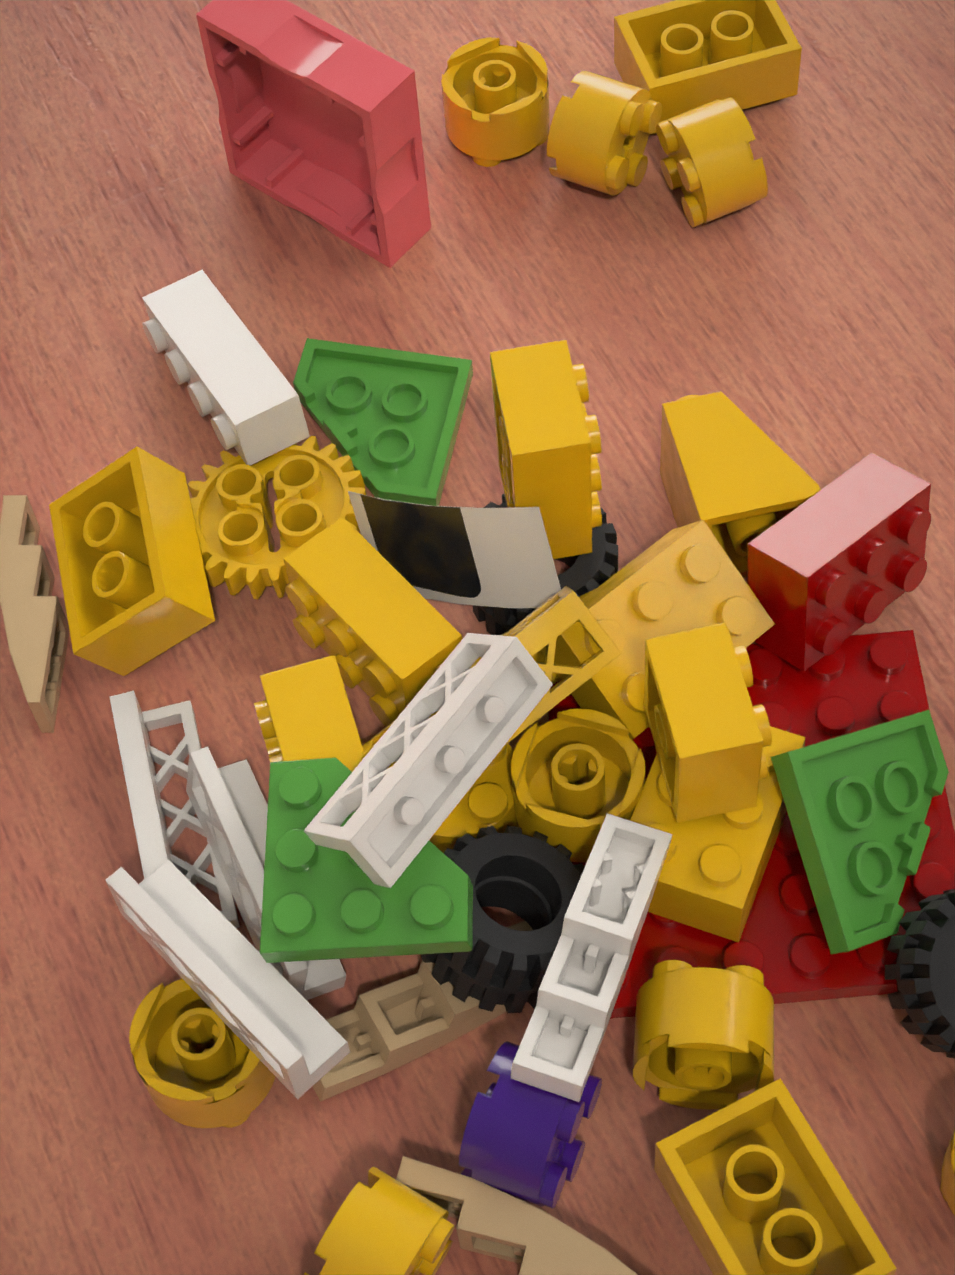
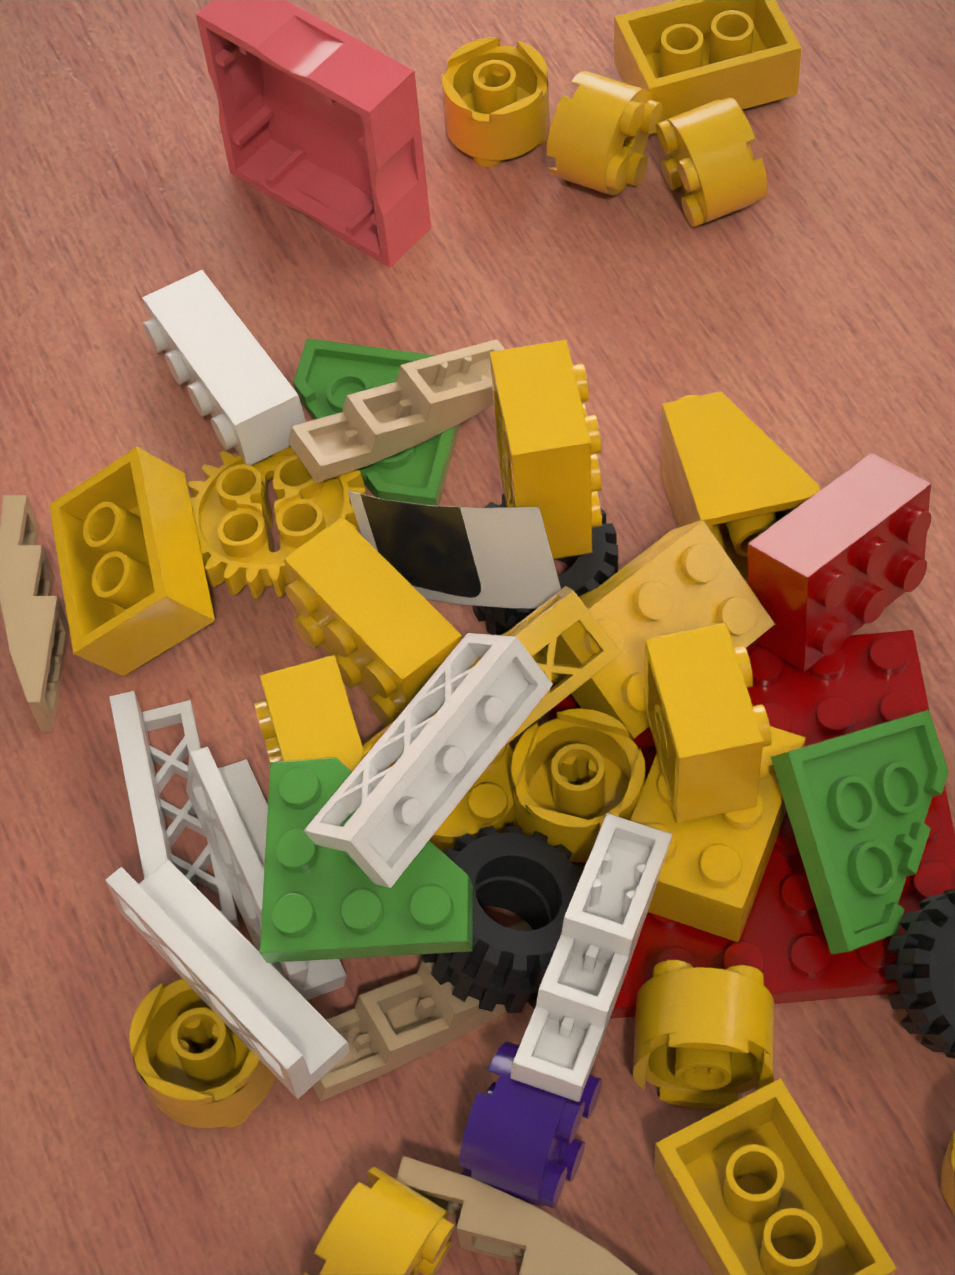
none -> tan slope [288,339,505,483]

